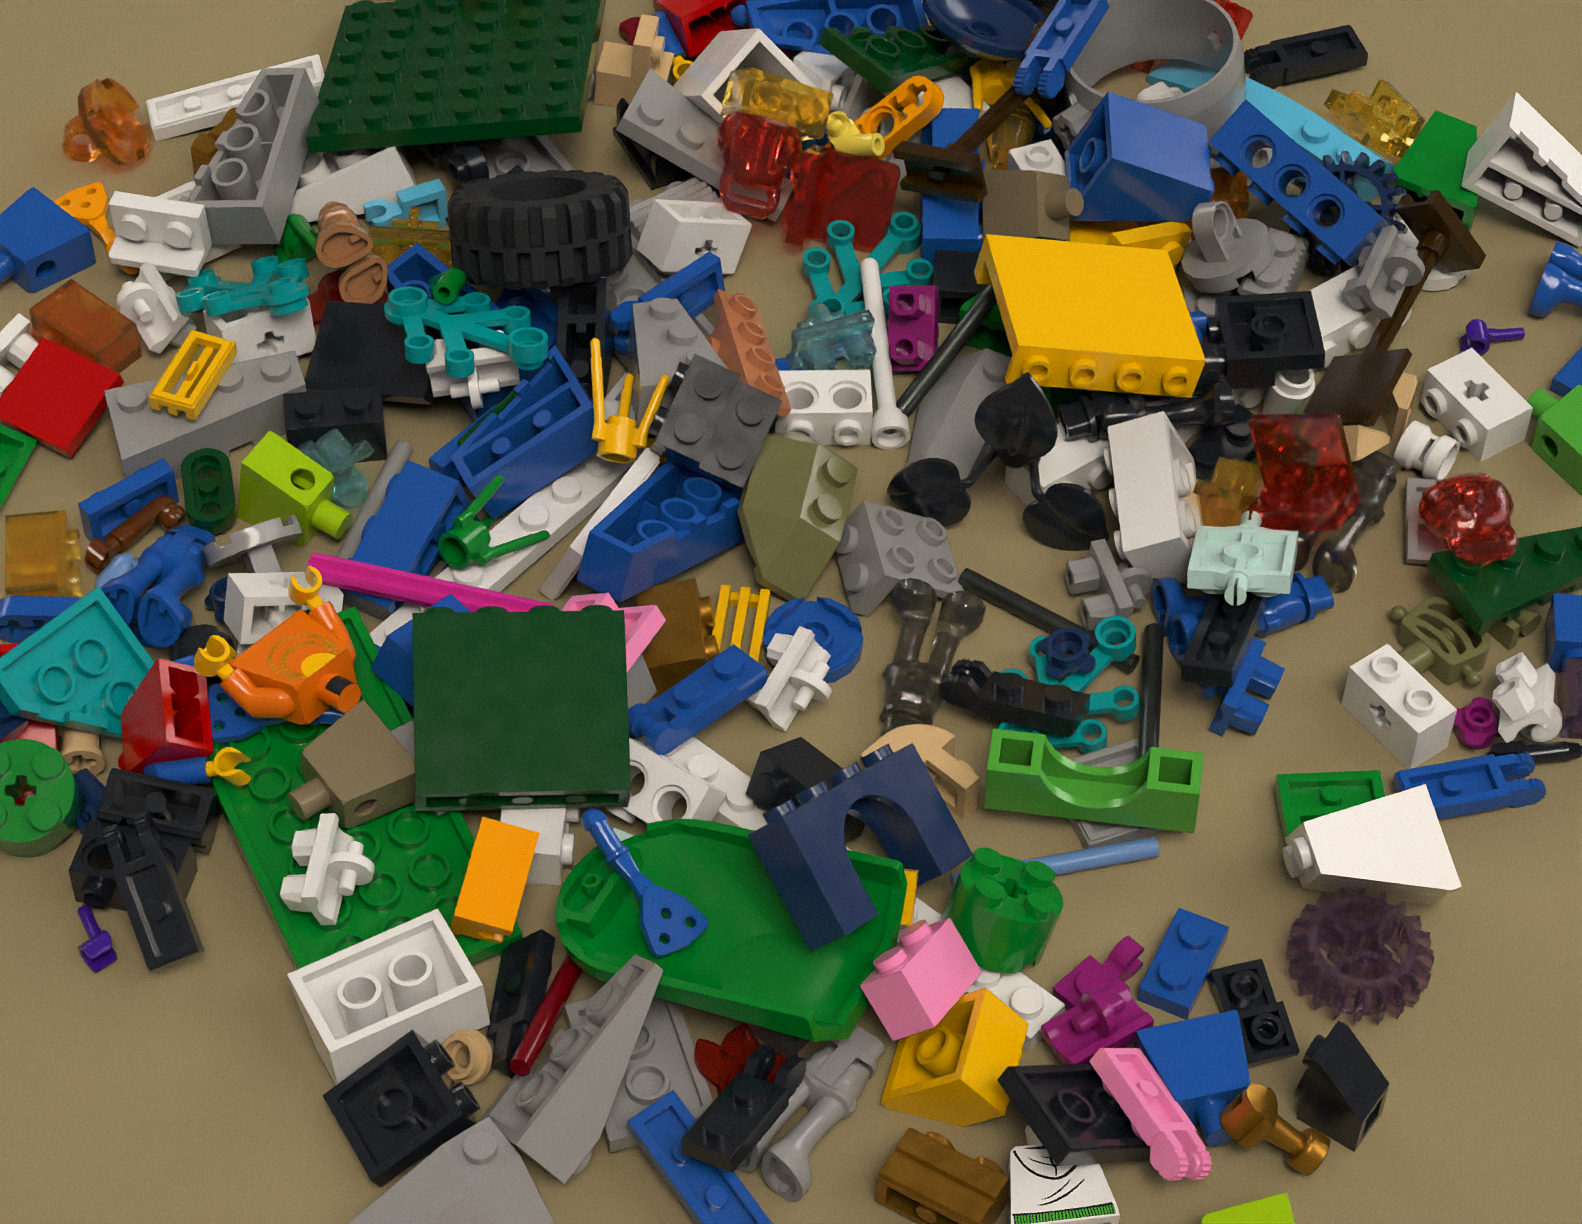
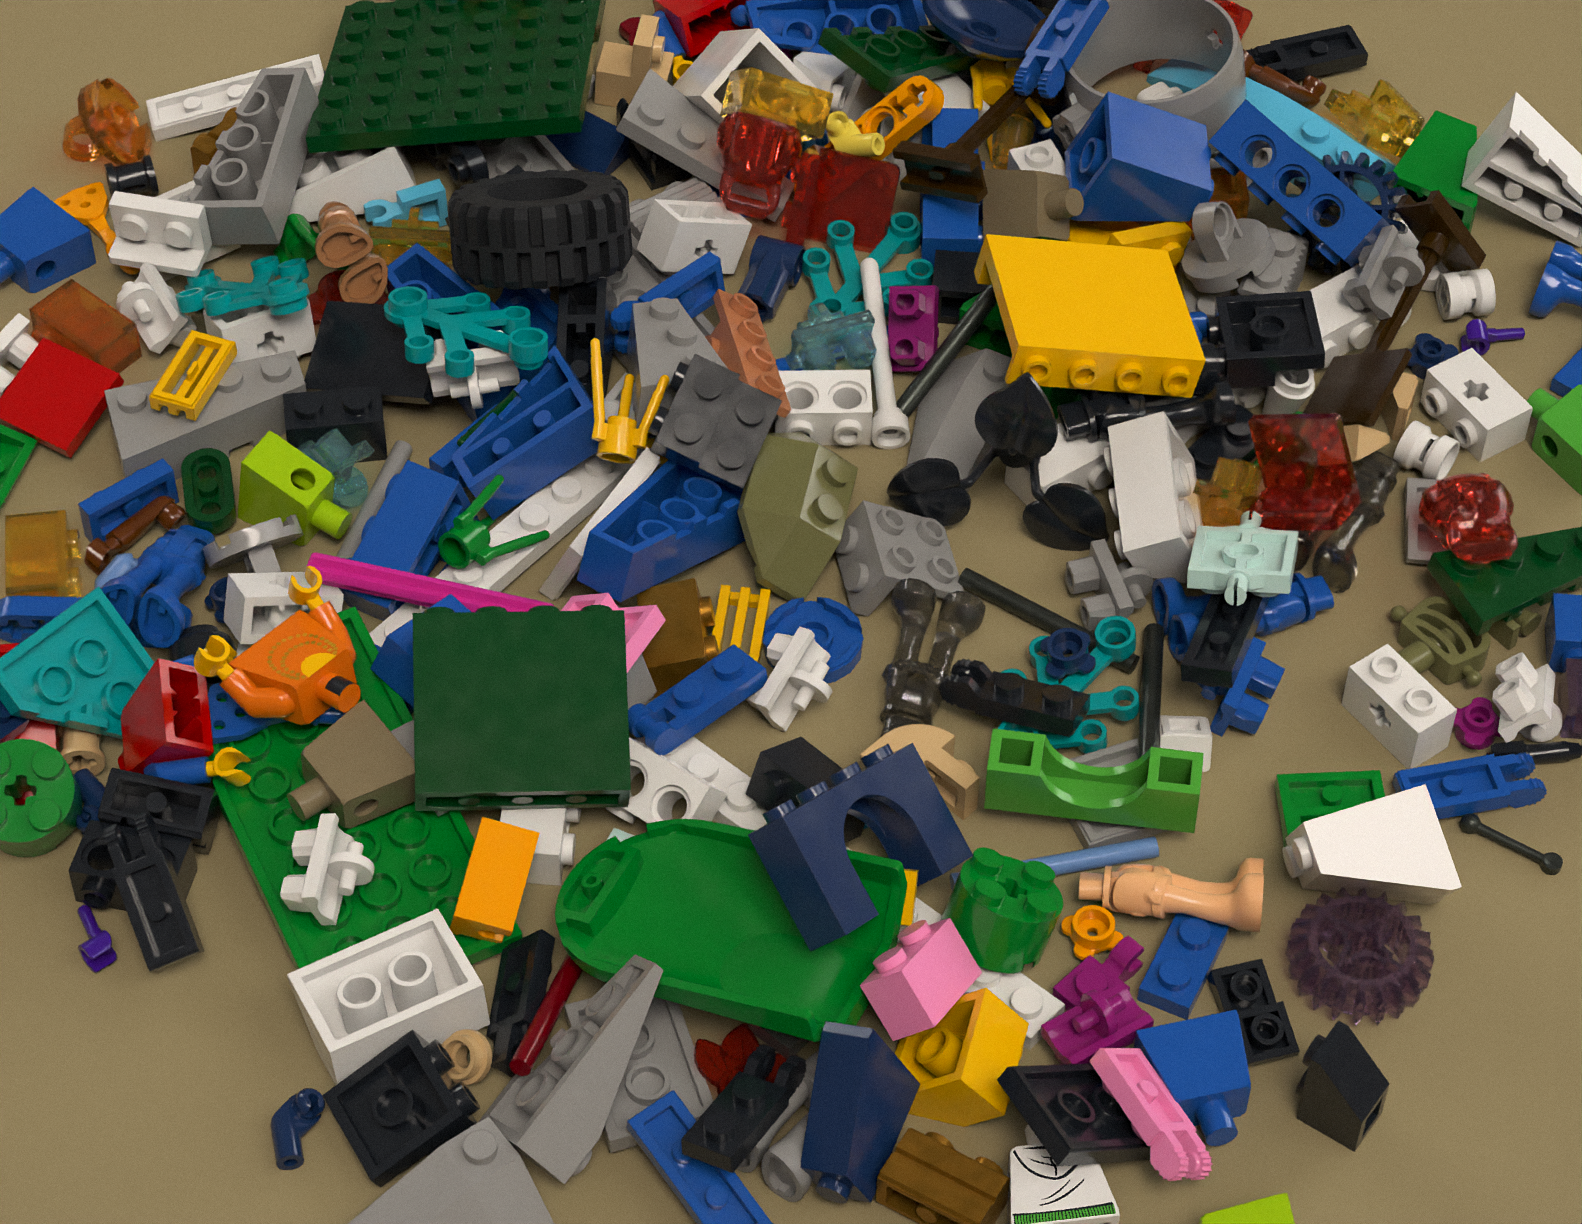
green arm [429,268,467,304] -> none
blue piece [582,808,708,958] -> none
pearl gold leg [1220,1084,1330,1176] -> none
none -> black bush [104,155,159,198]
none -> dark blue arm [270,1088,325,1170]
none -> dark blue slope [545,111,630,175]
none -> dark blue piece [738,235,806,323]
none -> dark blue slope [800,1021,920,1204]
none -> light orange plate [1061,905,1124,960]
none -> light nougat piece [1078,857,1264,932]
none -> white slope [1159,715,1212,772]
none -> reddish brown arm [1243,49,1327,108]
none -> dark blue plate [1407,333,1459,380]
none -> white wheel [1436,269,1496,320]
none -> pearl dark grey hinge [1460,813,1563,875]

